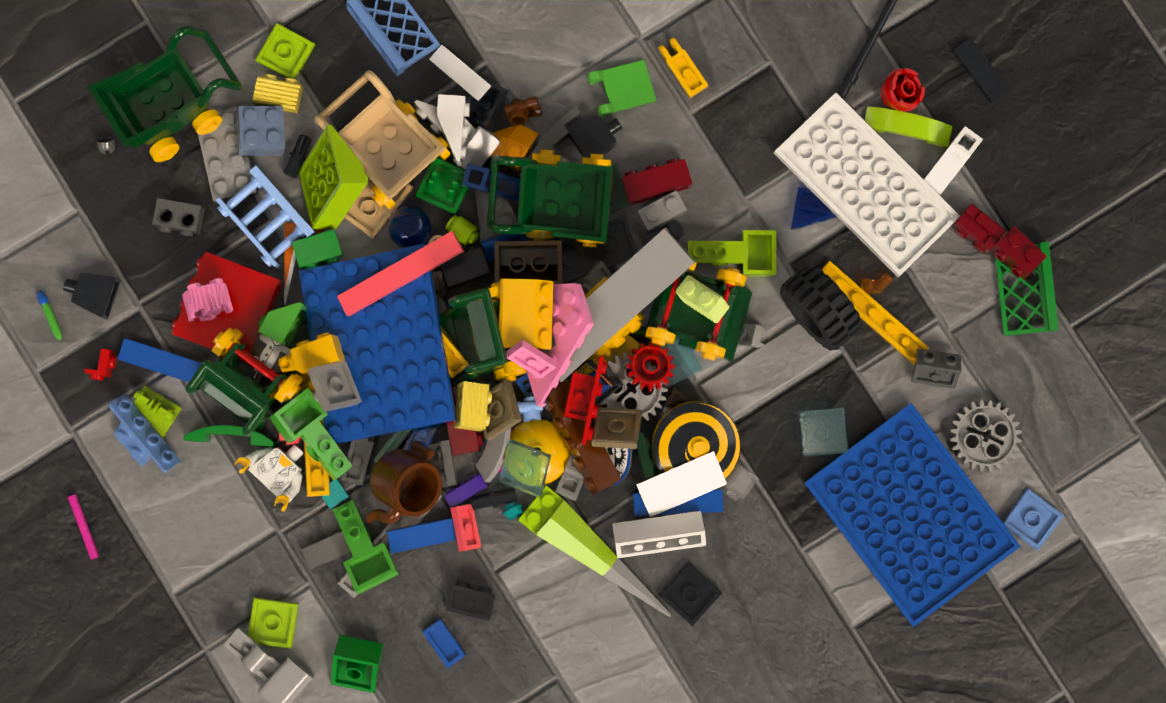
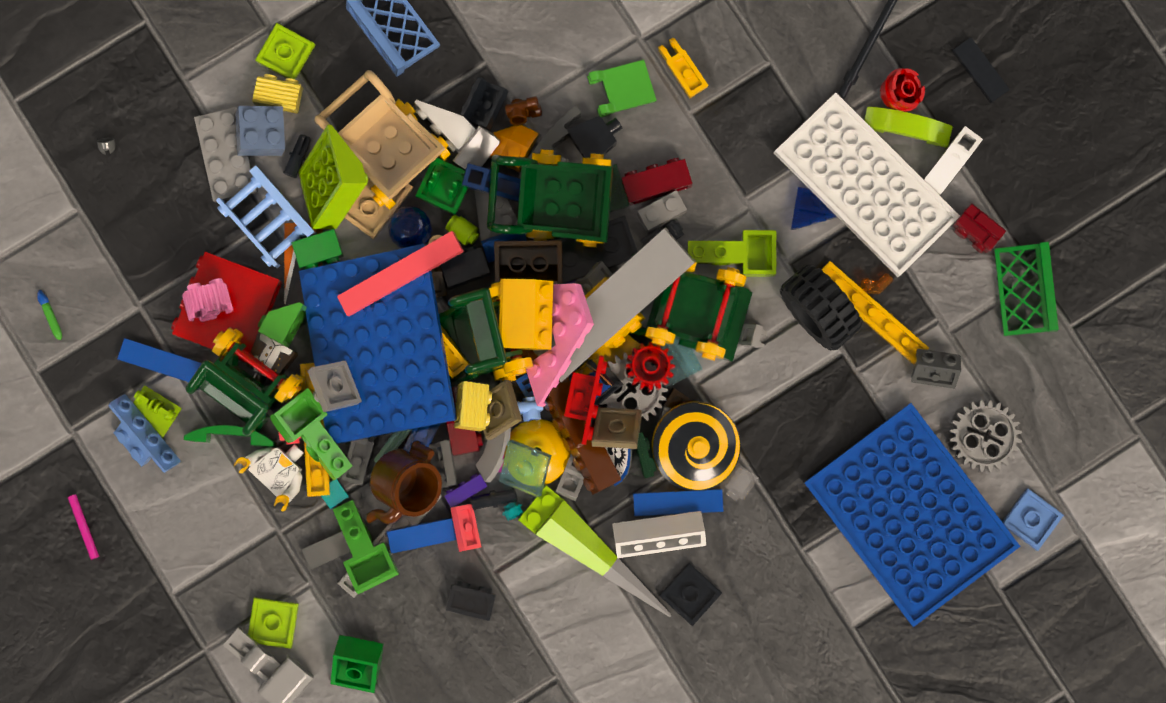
black torso [63,273,121,320] -> none
red bracket [84,349,117,381] -> none
dark green piece [87,26,242,162] -> none
dark grey brick [152,198,205,237] -> none
yellow hinge [278,332,346,375] -> none
blue tile [422,618,466,669] -> none
white sticker [429,45,491,101] -> none
white slope [437,94,470,166] -> none
bright pink plate [507,340,556,379] -> none
white sticker [637,452,727,517] -> none
yellowish green brick [676,275,729,323] -> none
clear light blue tile [799,408,848,457] -> none
dark red bracket [992,226,1047,280] -> none

